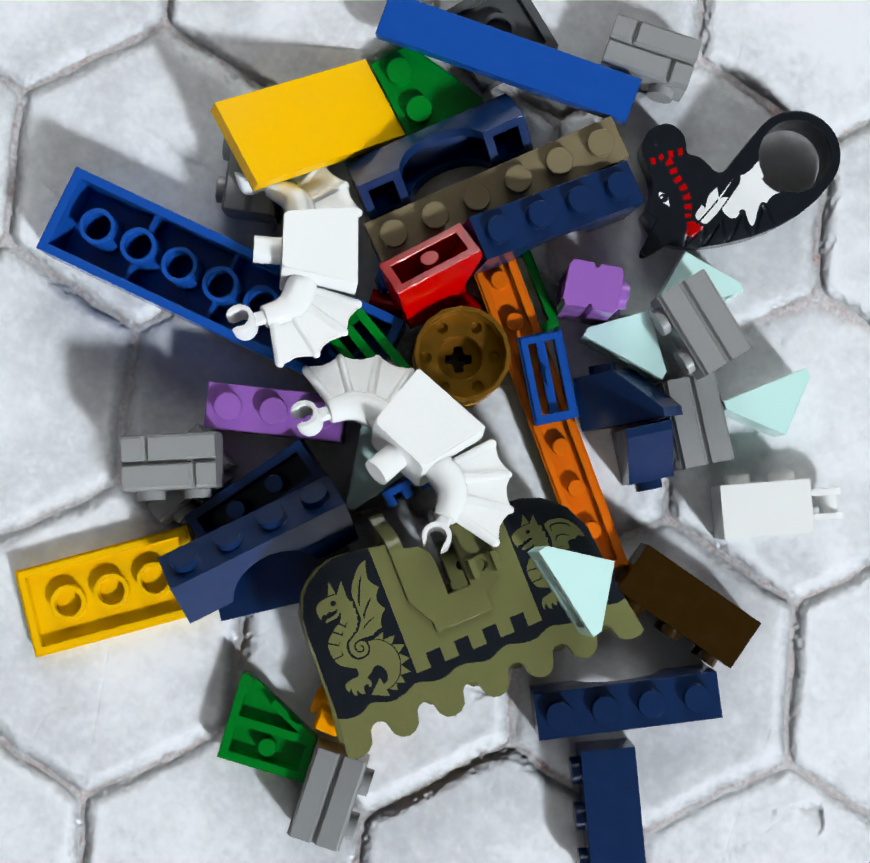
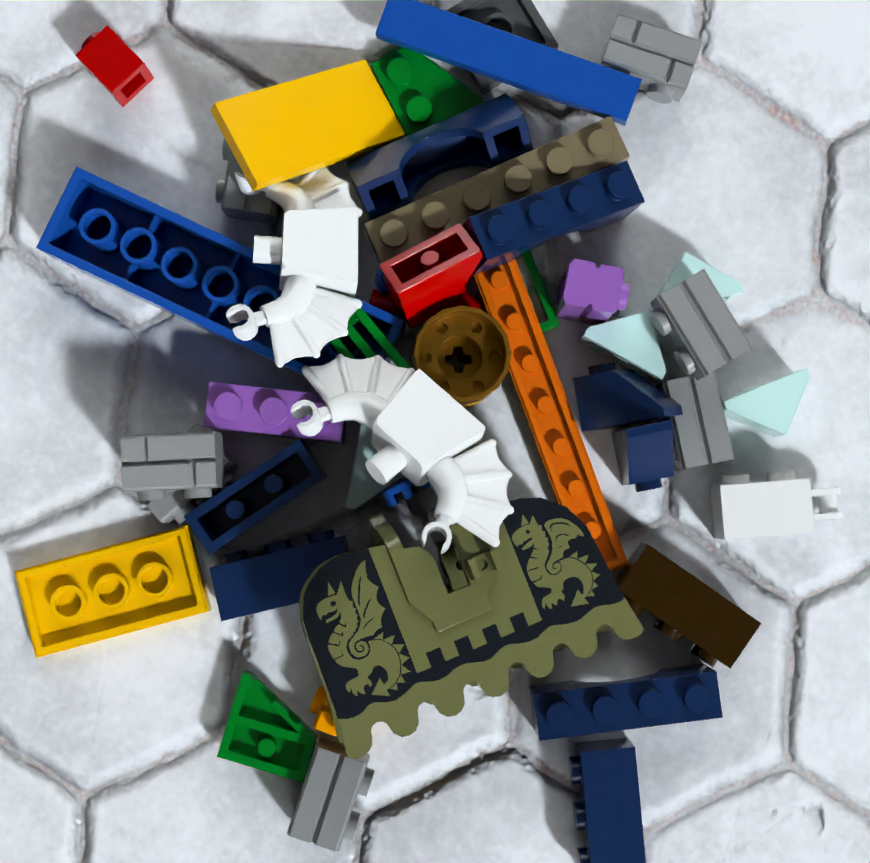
dark blue arch [158,475,359,624] -> none
blue tile [516,329,579,426] -> none
light aqua slope [527,546,615,637] -> none
black animal [638,111,840,259] -> none
none -> red brick [75,25,154,107]

